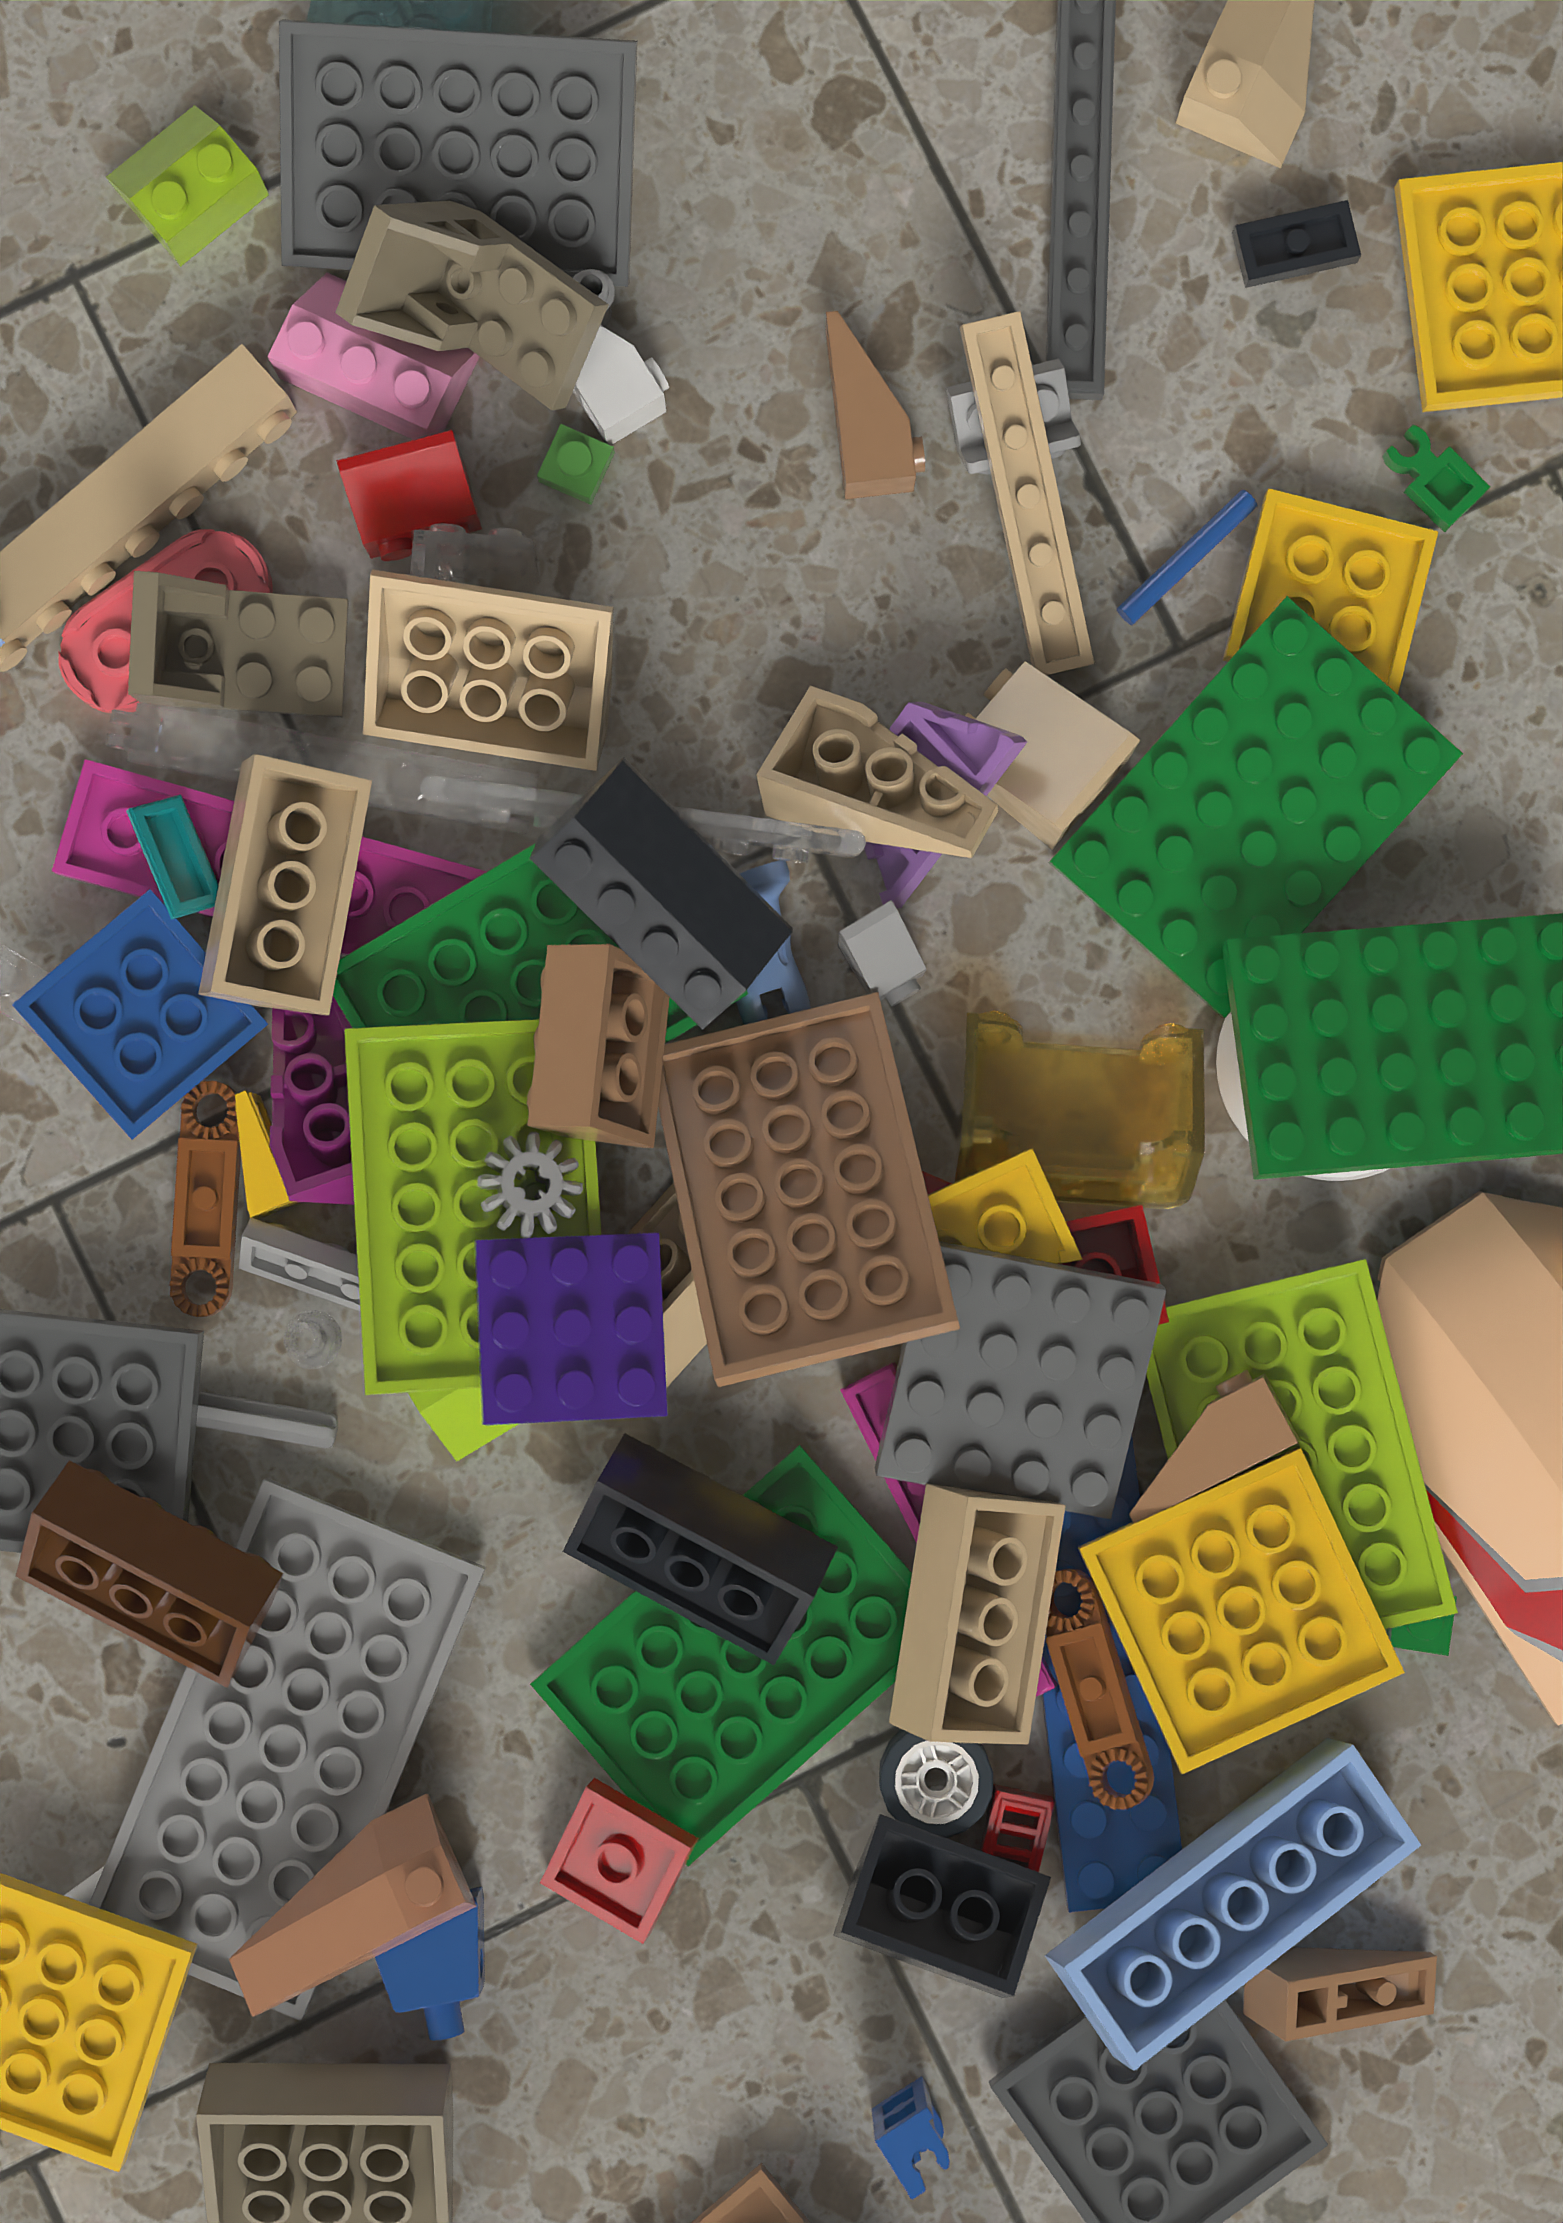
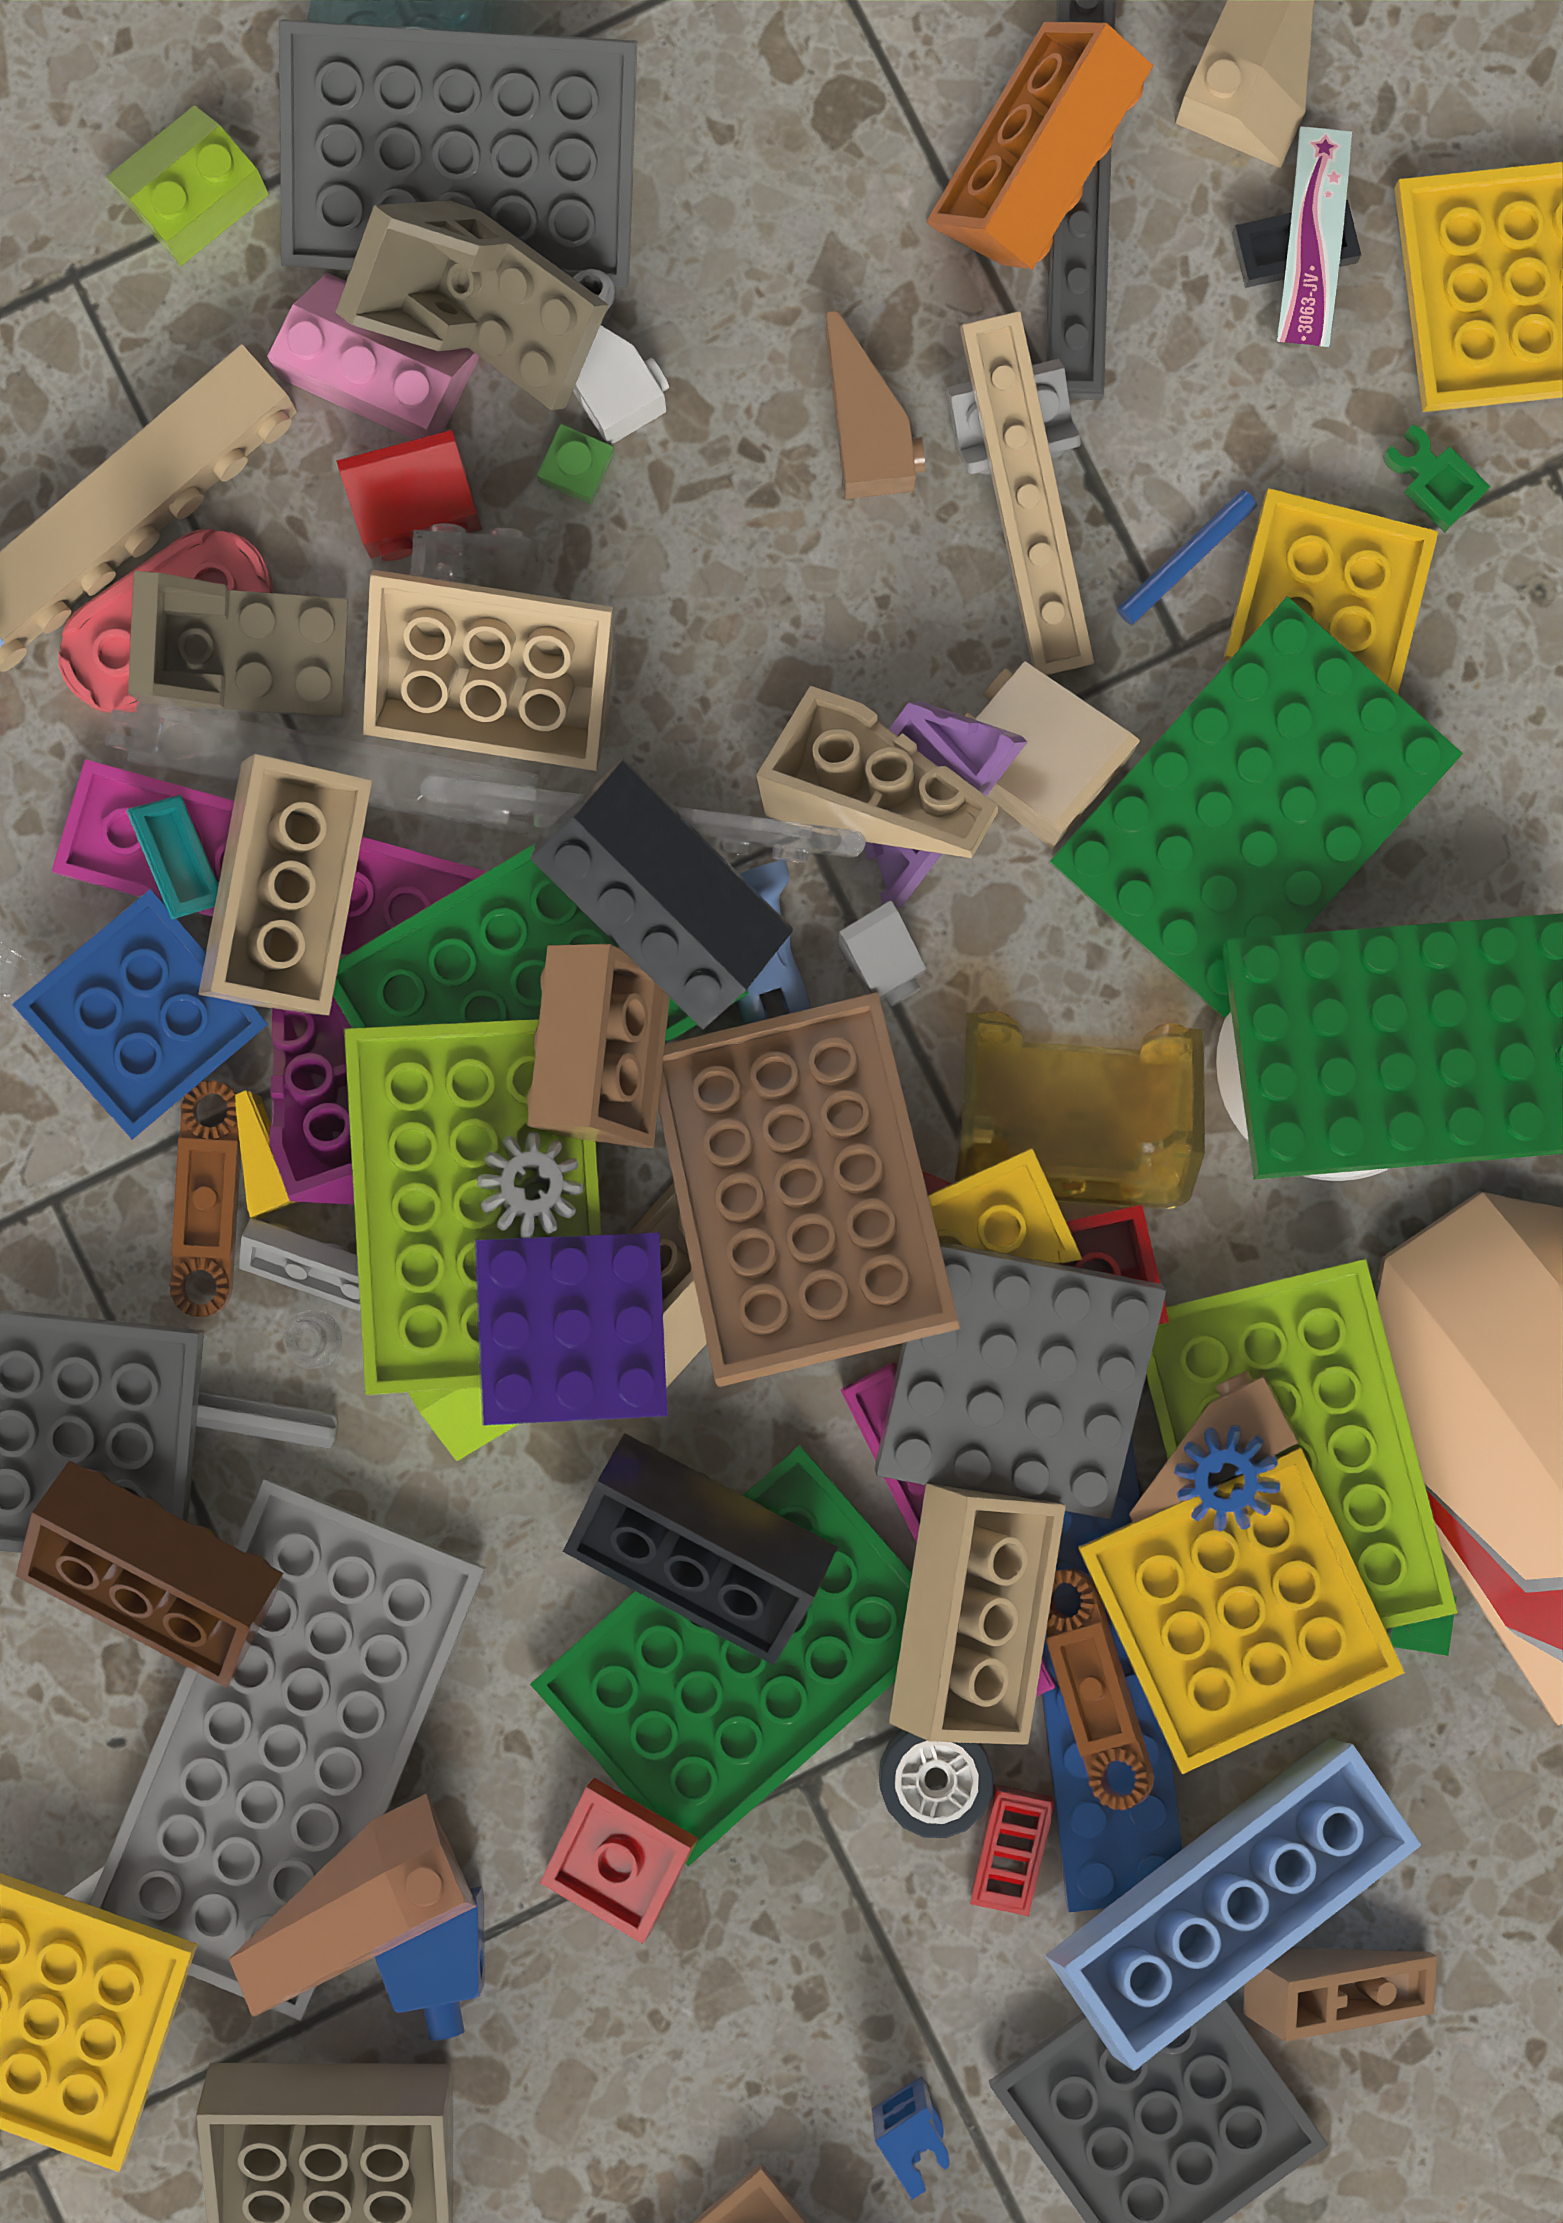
black slope [833,1814,1051,1998] -> none
none -> orange slope [926,22,1154,270]
none -> blue gear [1175,1425,1281,1531]
none -> sticker [1277,126,1352,347]

